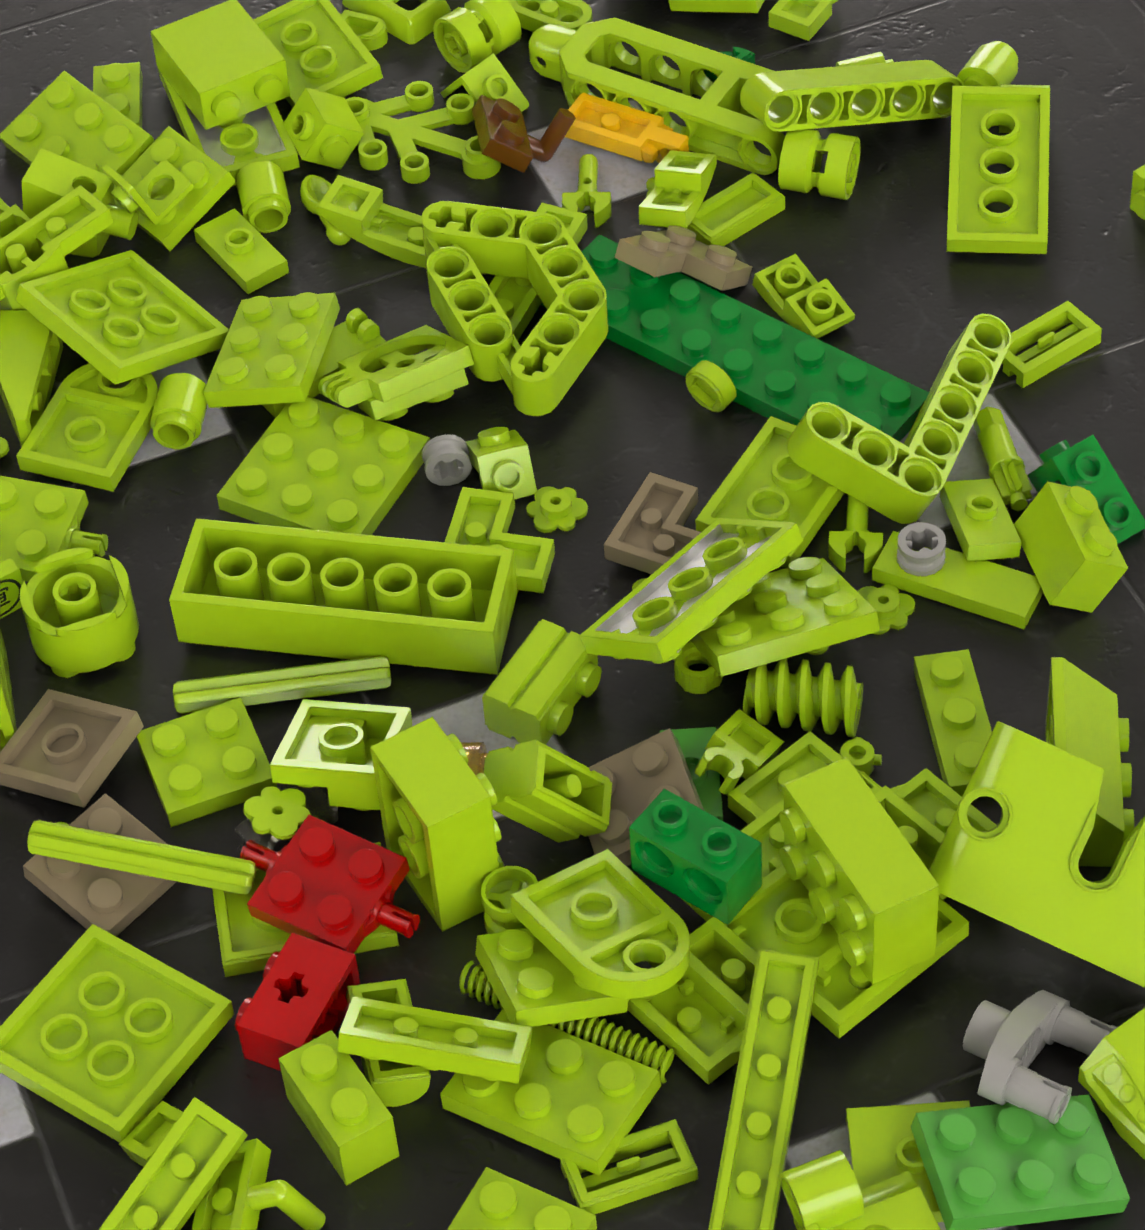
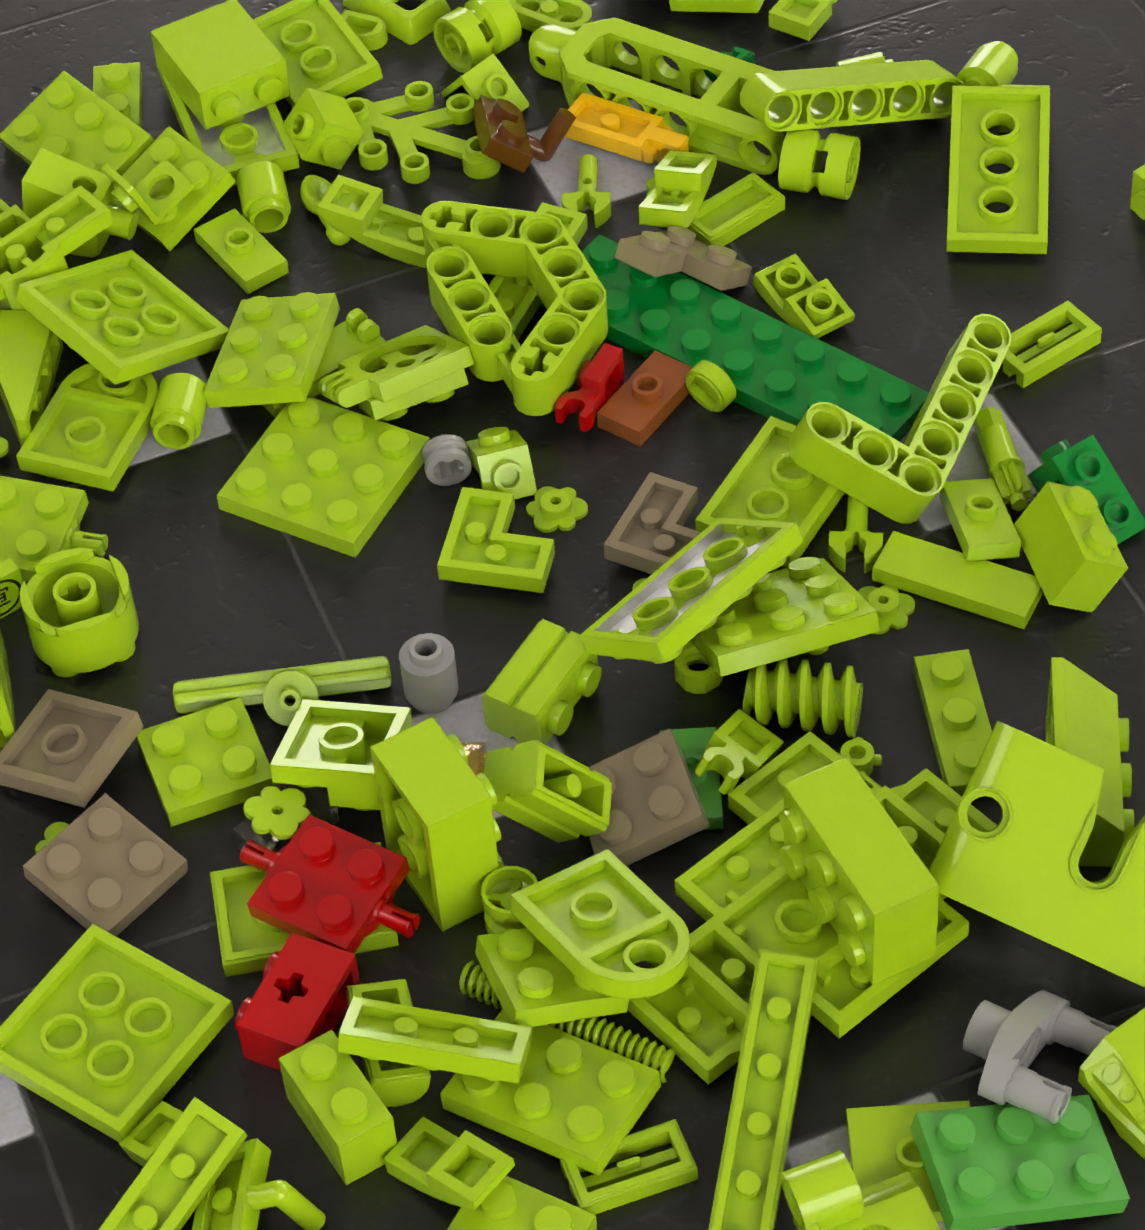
lime axle [27,820,256,895] -> none
lime brick [169,518,518,675] -> none
green brick [629,788,762,925] -> none
light grey bush [897,522,946,576] -> none
none -> lime tile [263,669,319,726]
none -> lime slope [384,1116,515,1210]
none -> light grey brick [399,633,459,714]
none -> red plate [555,343,625,432]
none -> dark orange plate [597,350,693,447]

